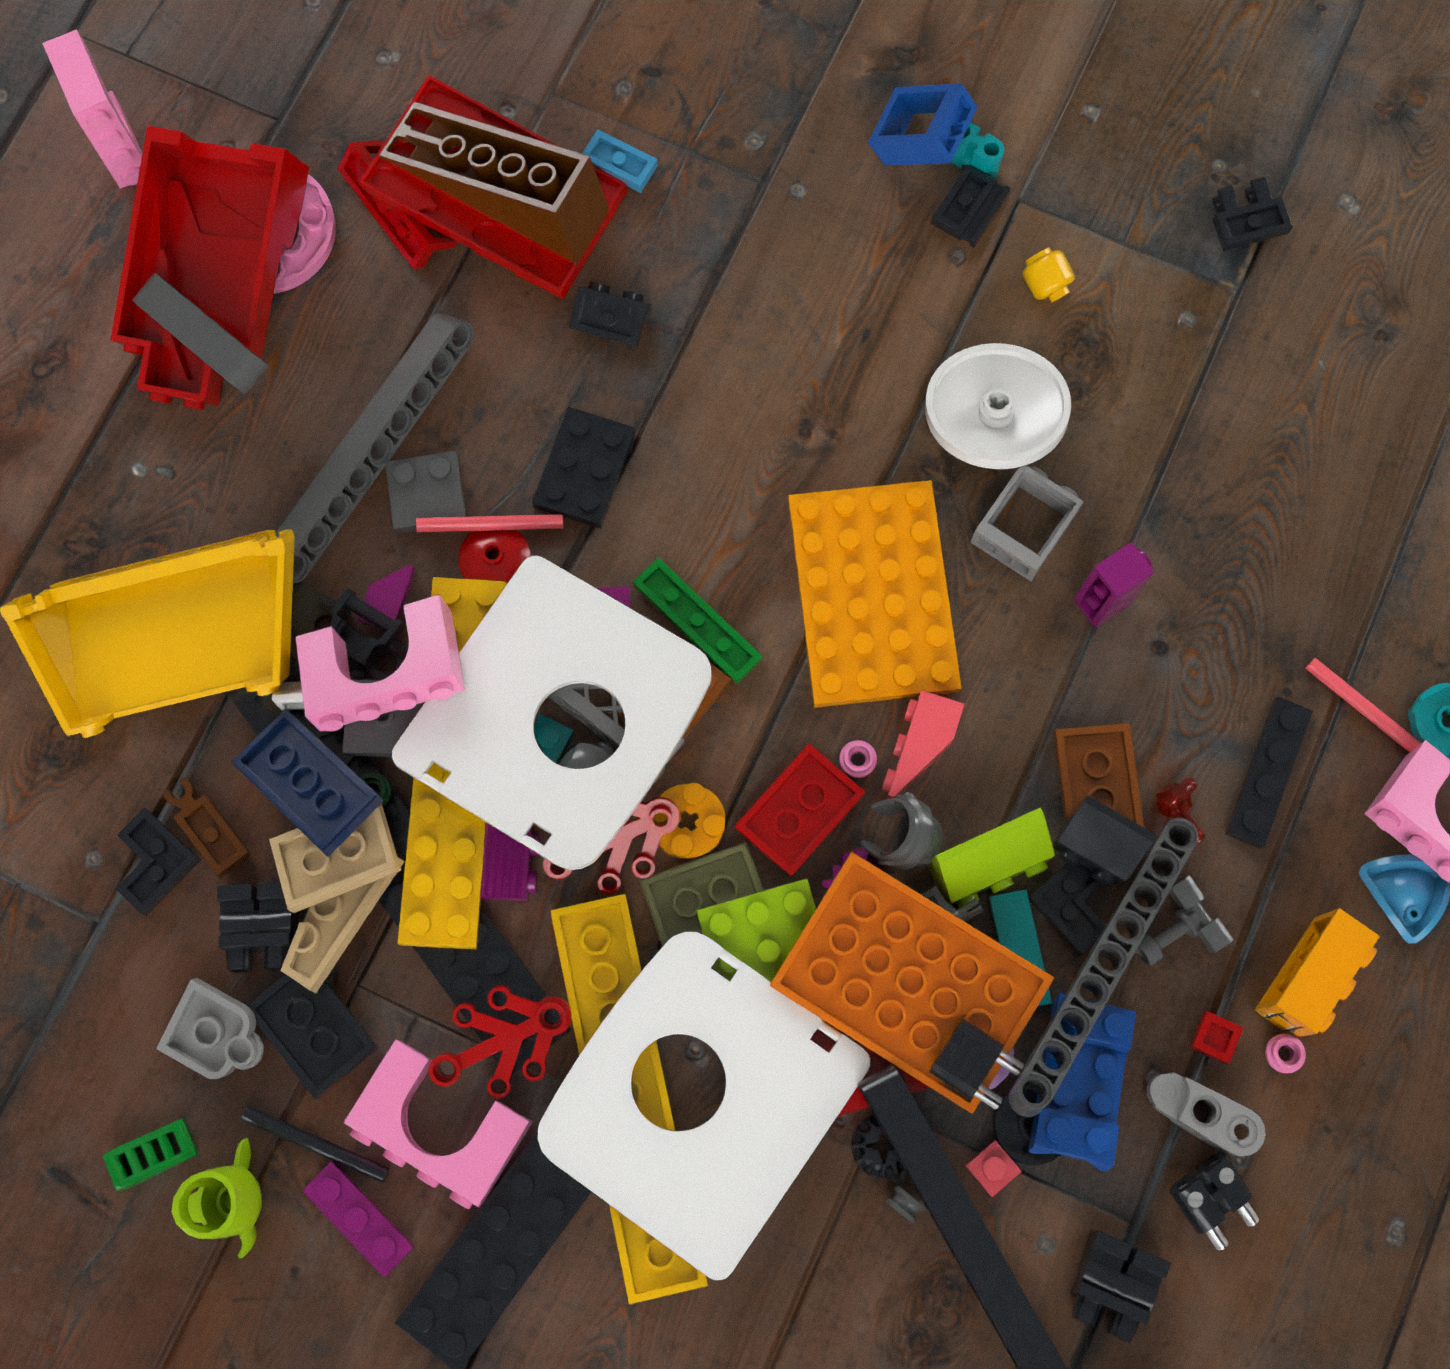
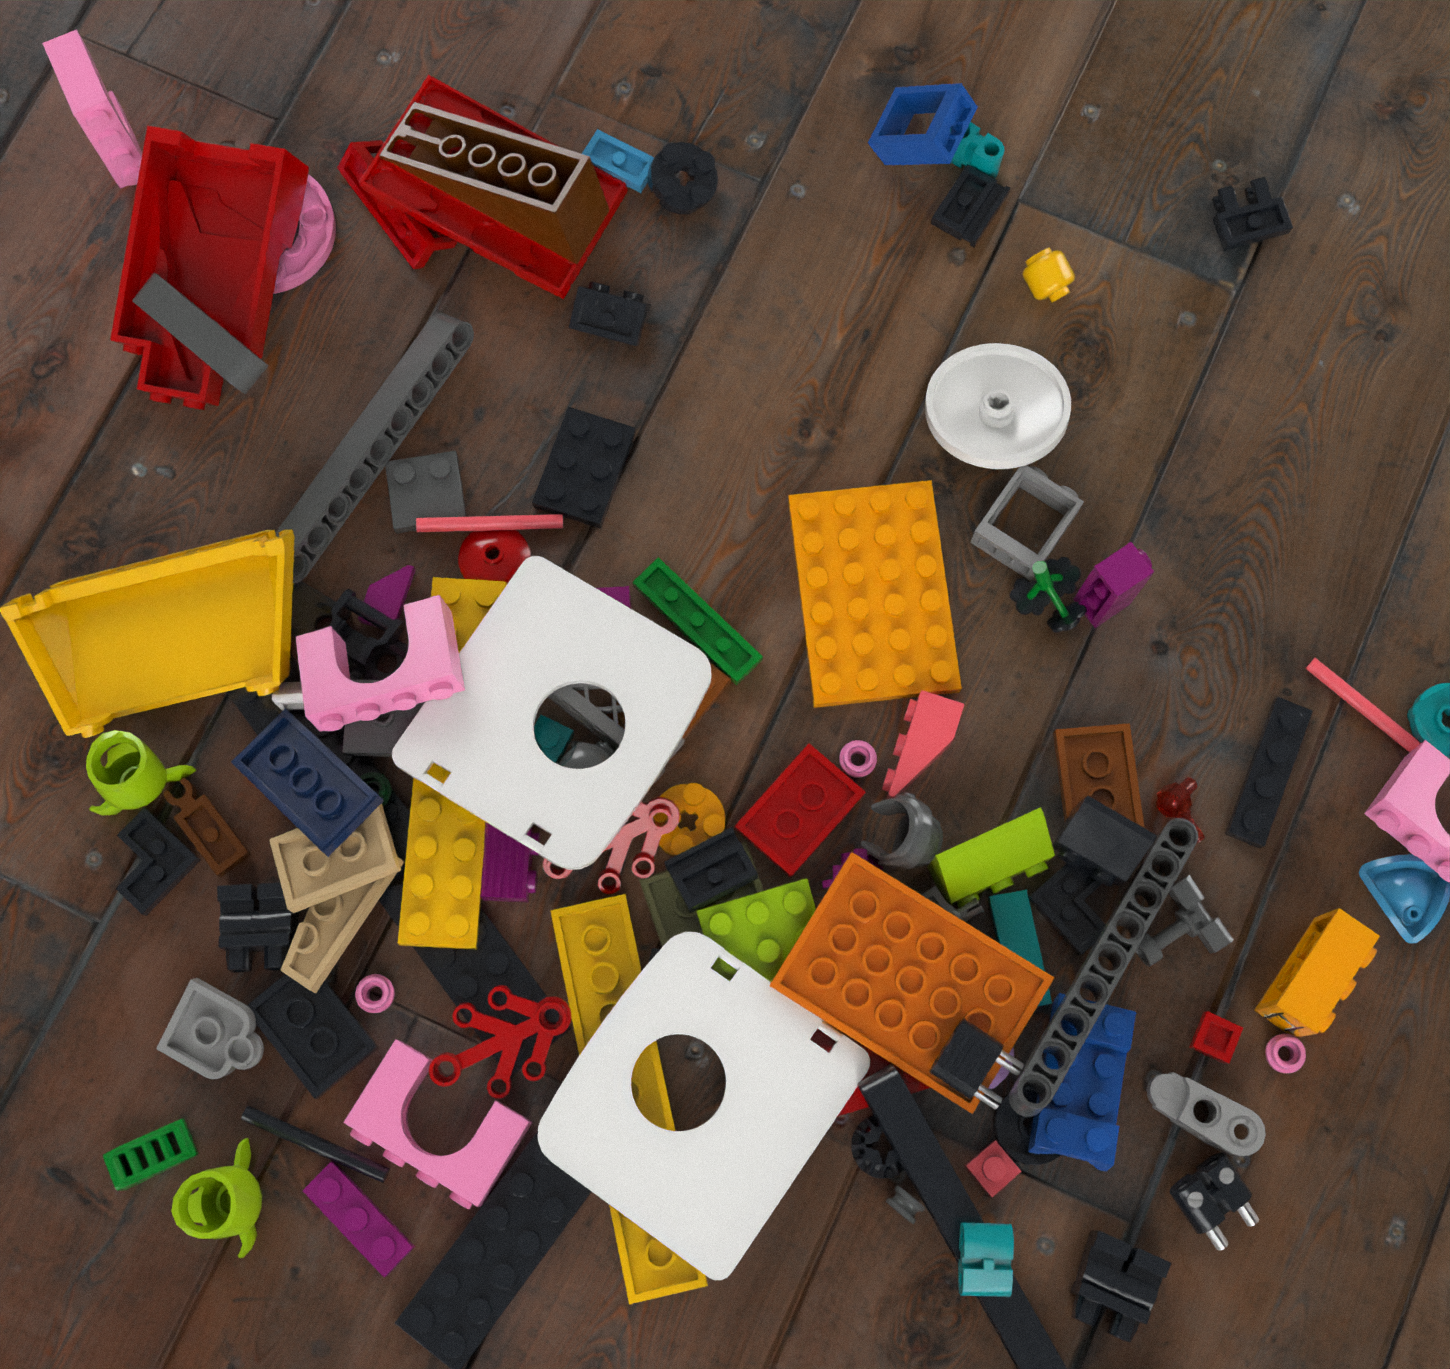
none -> lime piece [86,730,197,815]
none -> bright pink plate [355,974,395,1013]
none -> black plate [648,142,718,214]
none -> black plate [664,827,758,913]
none -> teal piece [958,1222,1014,1297]
none -> black plant [1009,557,1087,633]

